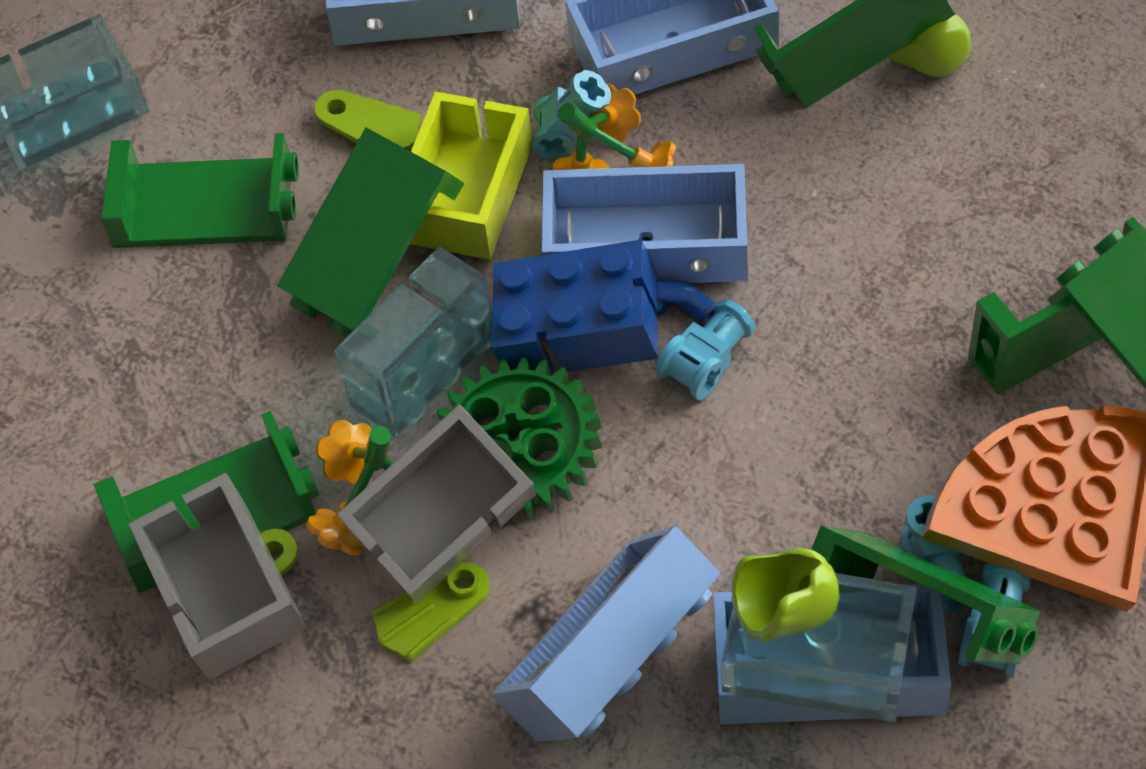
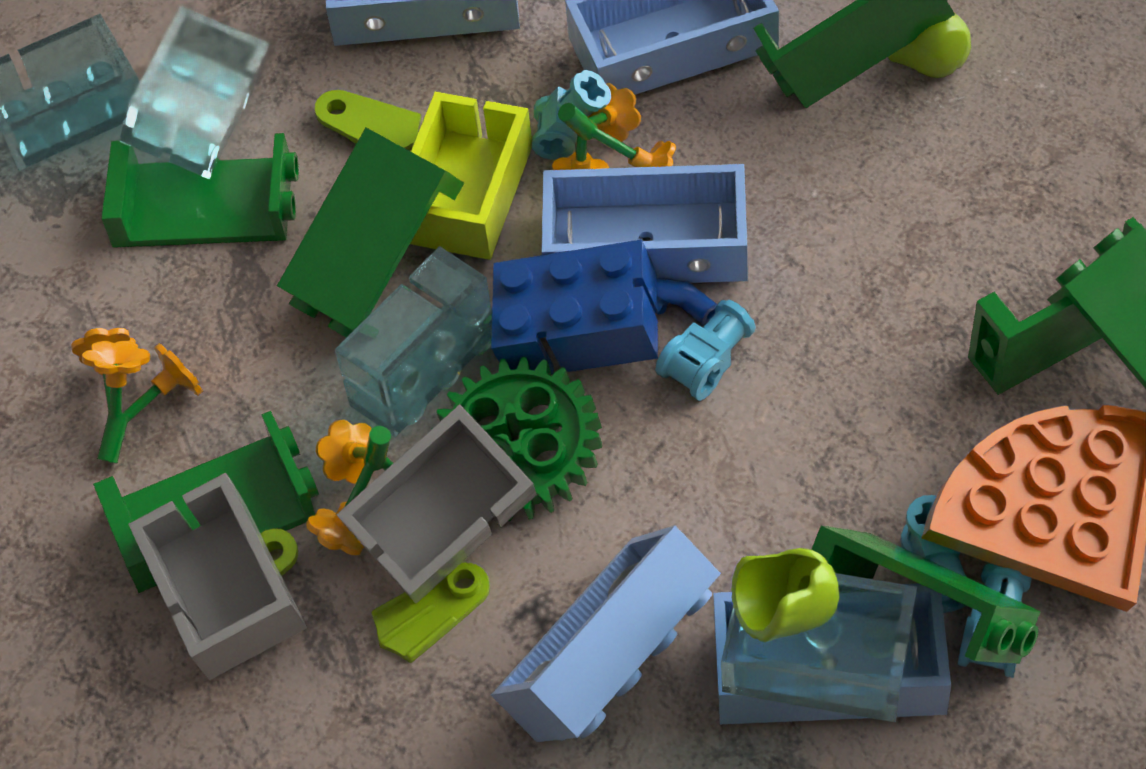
none -> light orange plant [71,328,203,464]
none -> clear light blue piece [119,6,269,179]

